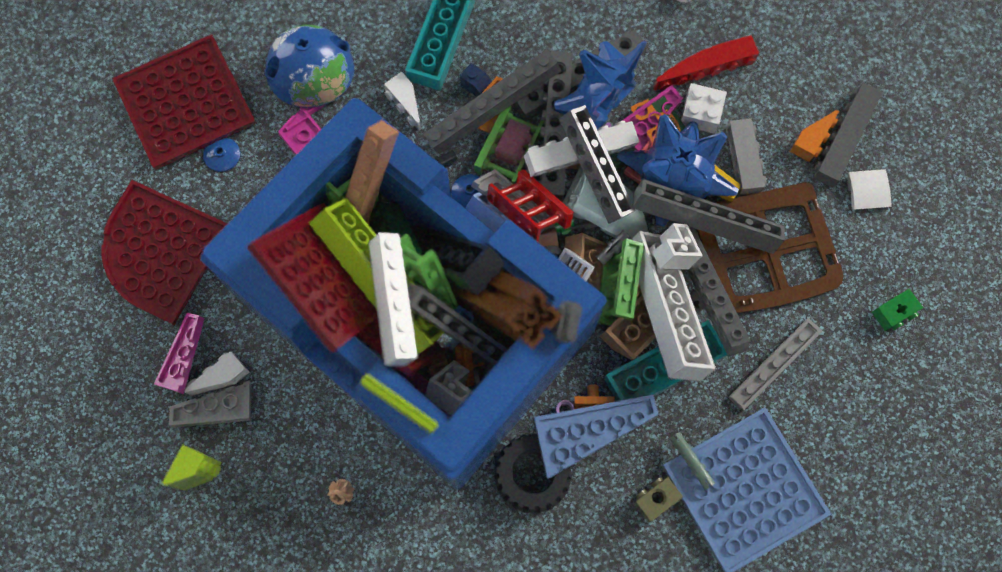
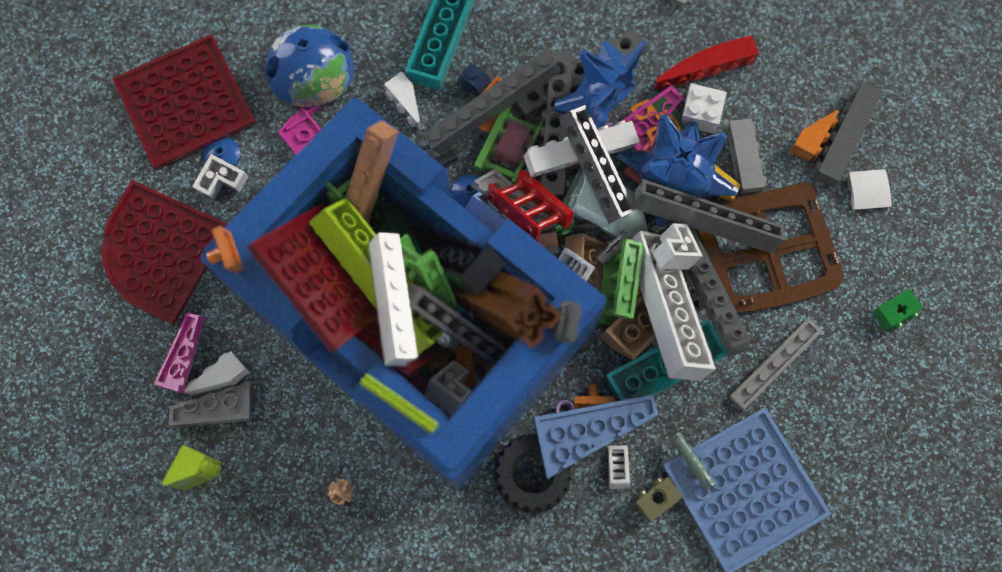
none -> white brick [192,154,249,200]
none -> orange tile [207,226,244,273]
none -> white slope [607,446,630,489]

